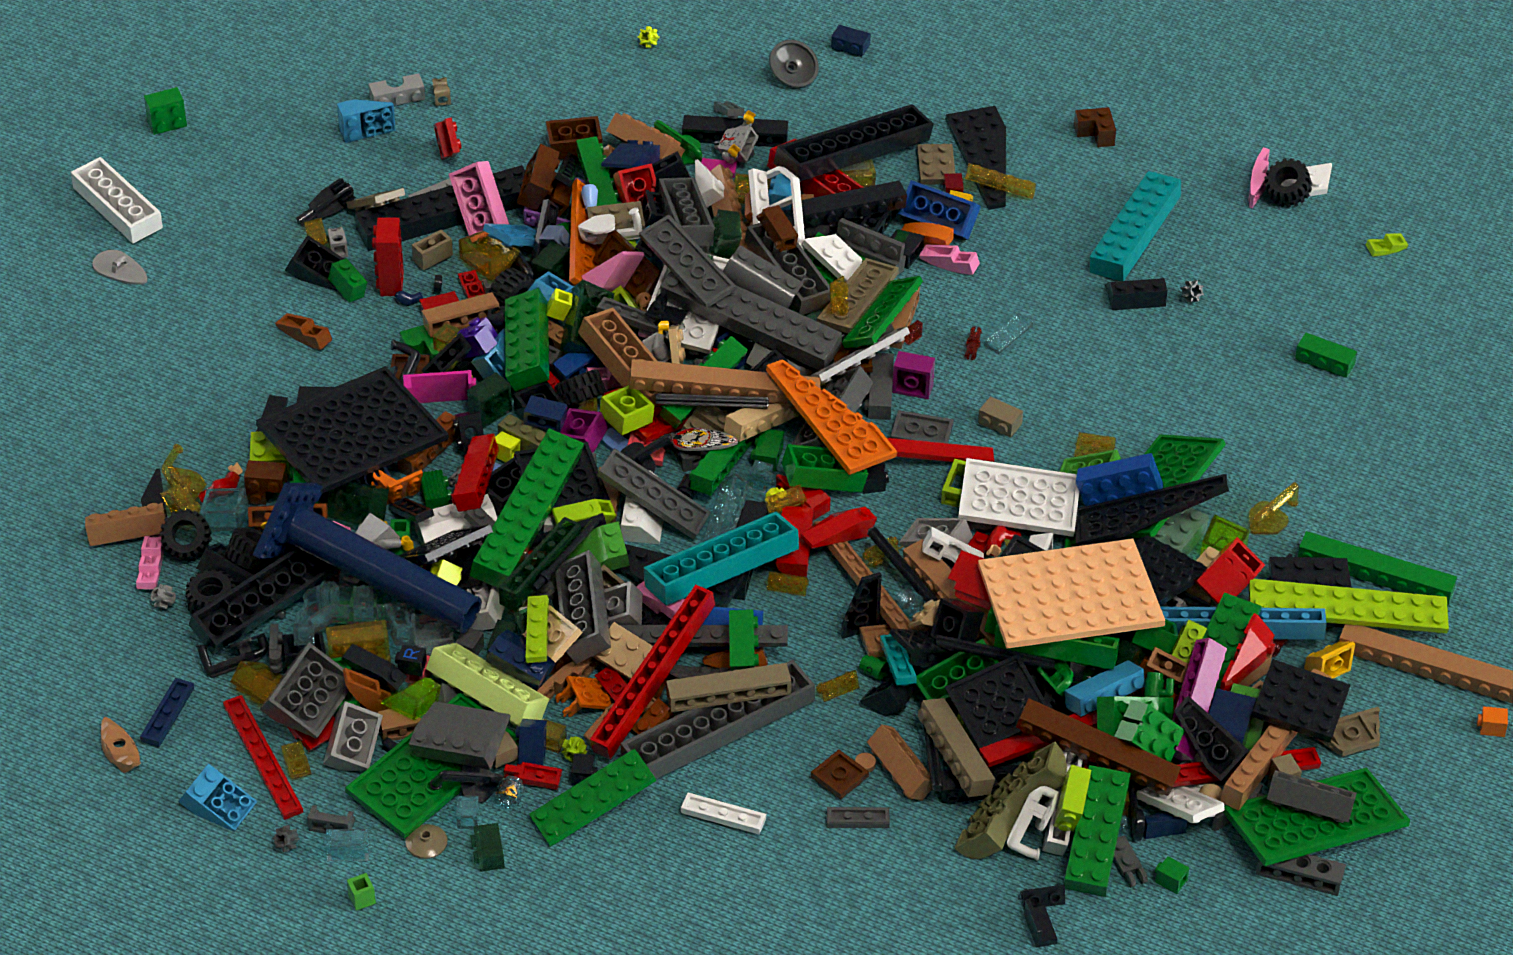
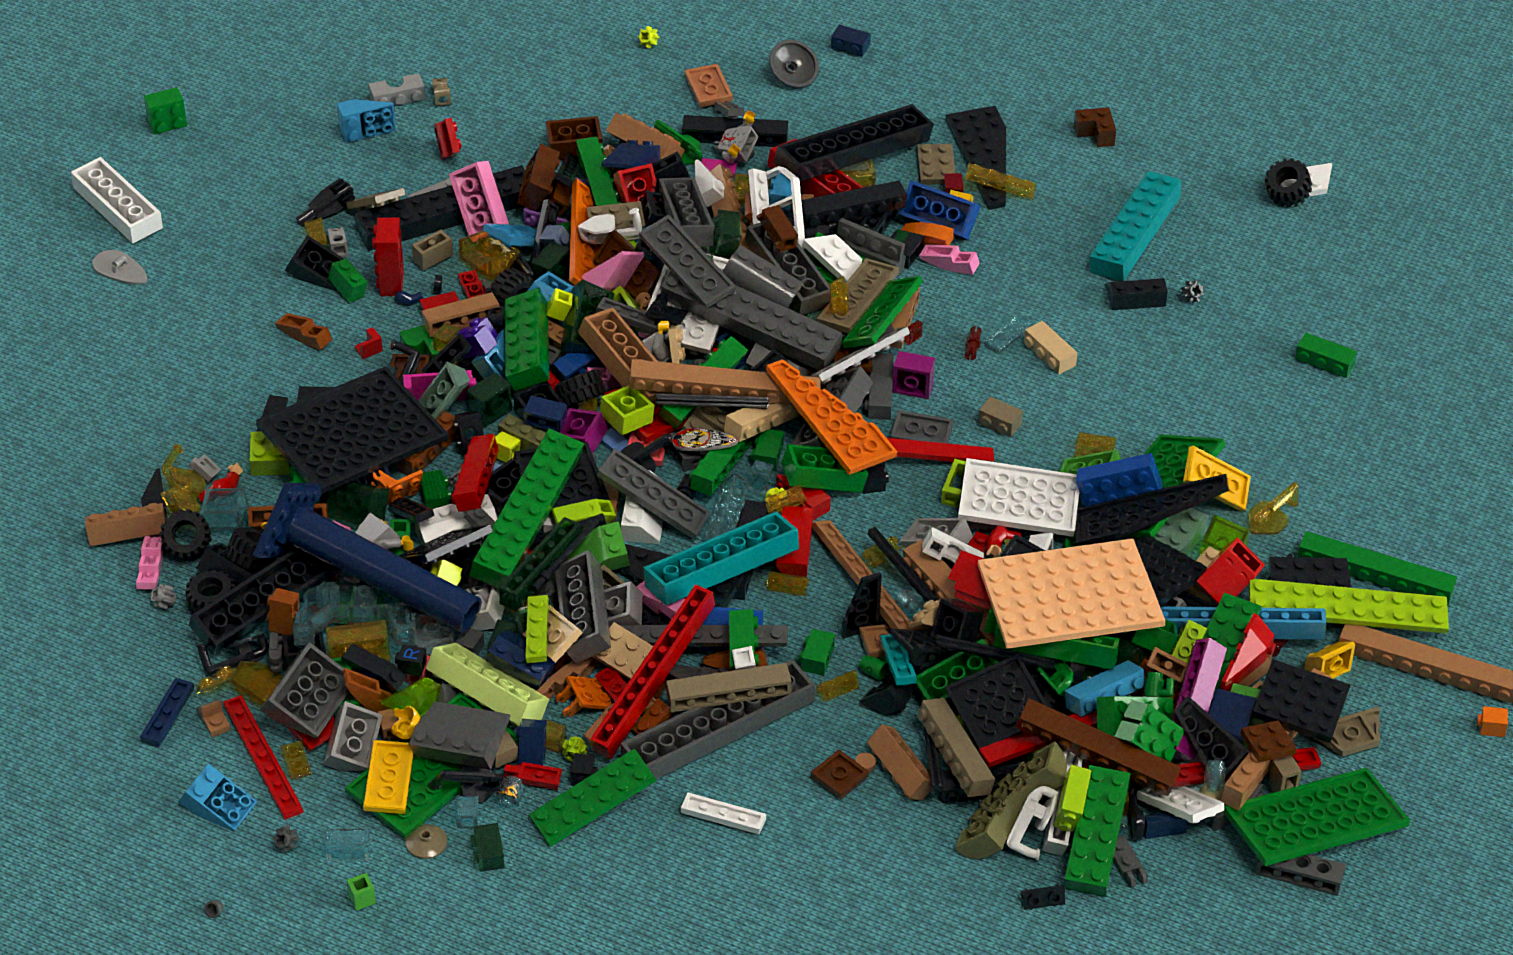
medium nougat piece [100,717,141,773] -> none
reddish brown brick [244,460,288,505] -> none
dark grey hinge [307,805,355,837] -> none
light blue cone [580,184,598,212] -> none
red wedge [800,506,877,548] -> none
dark grey tile [827,807,890,828] -> none
black panel [1024,899,1057,948] -> none
green brick [1155,856,1190,894] -> none
bright pink slope [1249,147,1270,208] -> none
dark grey brick [1267,770,1357,823] -> none
lime slope [1365,233,1408,257] -> none
none -> light grey bracket [187,454,221,482]
none -> clear yellow slope [196,666,238,694]
none -> medium nougat slope [196,700,231,737]
none -> dark grey hinge [205,900,224,918]
none -> dark orange brick [267,588,299,635]
none -> red panel [355,327,383,359]
none -> yellow tile [363,740,414,814]
none -> yellow hair [391,706,421,739]
none -> sand green slope [418,362,470,420]
none -> nougat plate [685,64,733,107]
none -> white tile [732,646,756,670]
none -> green brick [798,629,835,676]
none -> tan brick [1024,321,1077,374]
none -> yellow tile [1183,446,1251,512]
none -> clear light blue brick [1203,760,1226,791]
none -> reddish brown plate [1240,720,1297,762]

